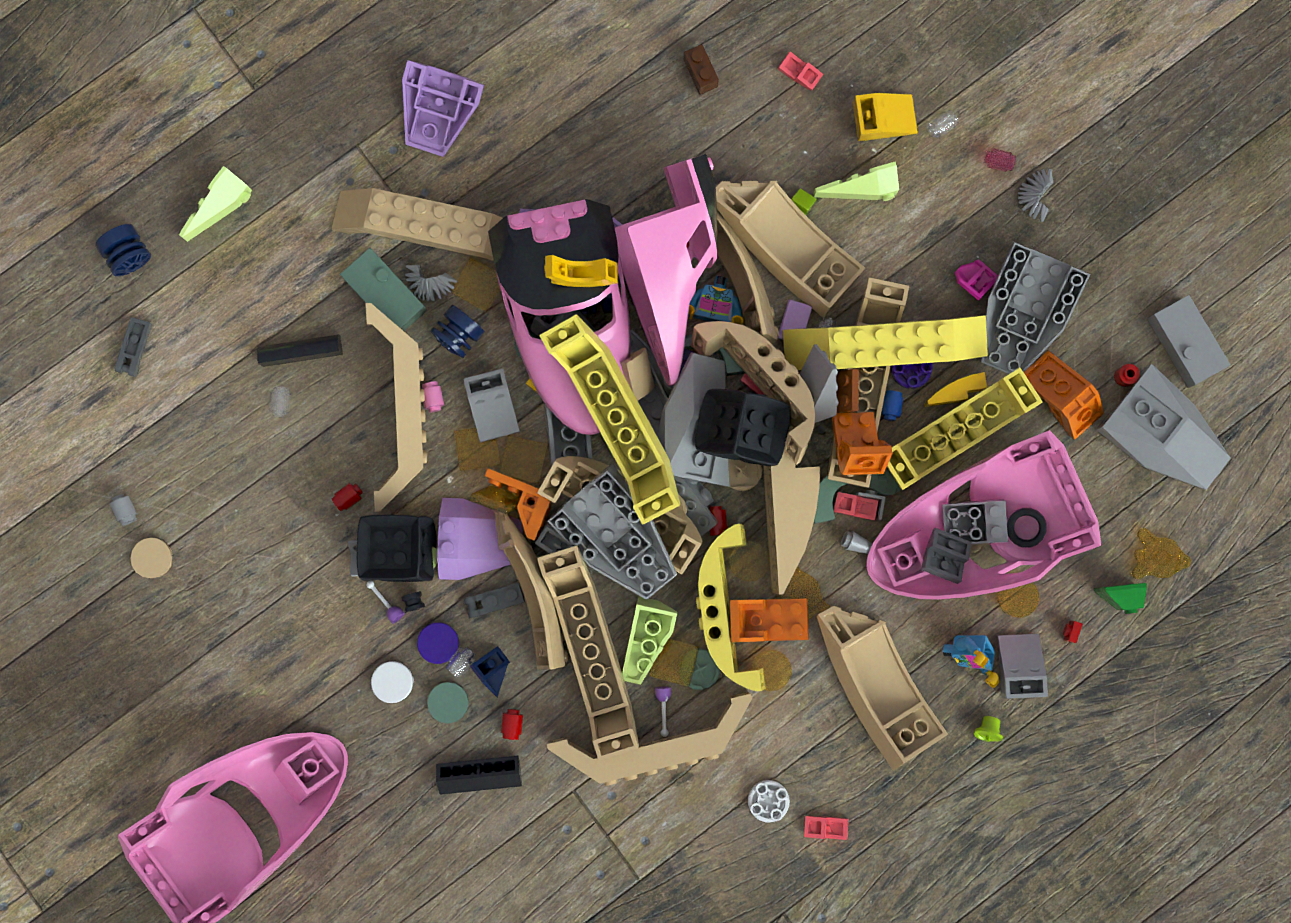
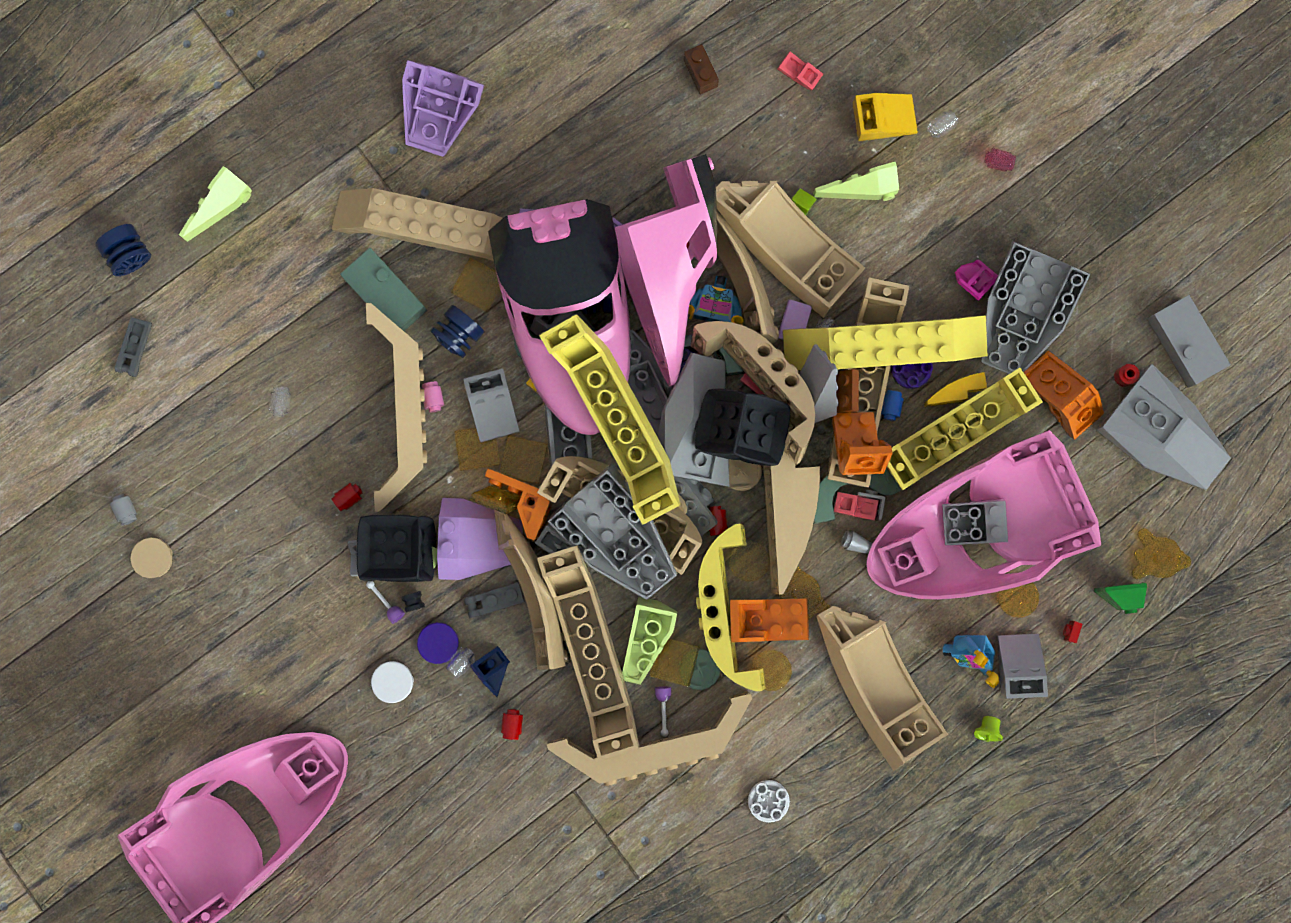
black brick [257,334,343,367] -> none
light grey hair [405,265,457,301] -> none
sand green tile [427,682,469,724] -> none
black brick [436,755,522,795] -> none
yellow arch [544,255,618,287] -> none
tan slope [621,348,655,401] -> none
coral slope [804,816,849,840] -> none
dark grey slope [921,528,972,584] -> none
black tyre [1007,508,1047,548] -> none
light grey hair [1018,169,1053,222] -> none

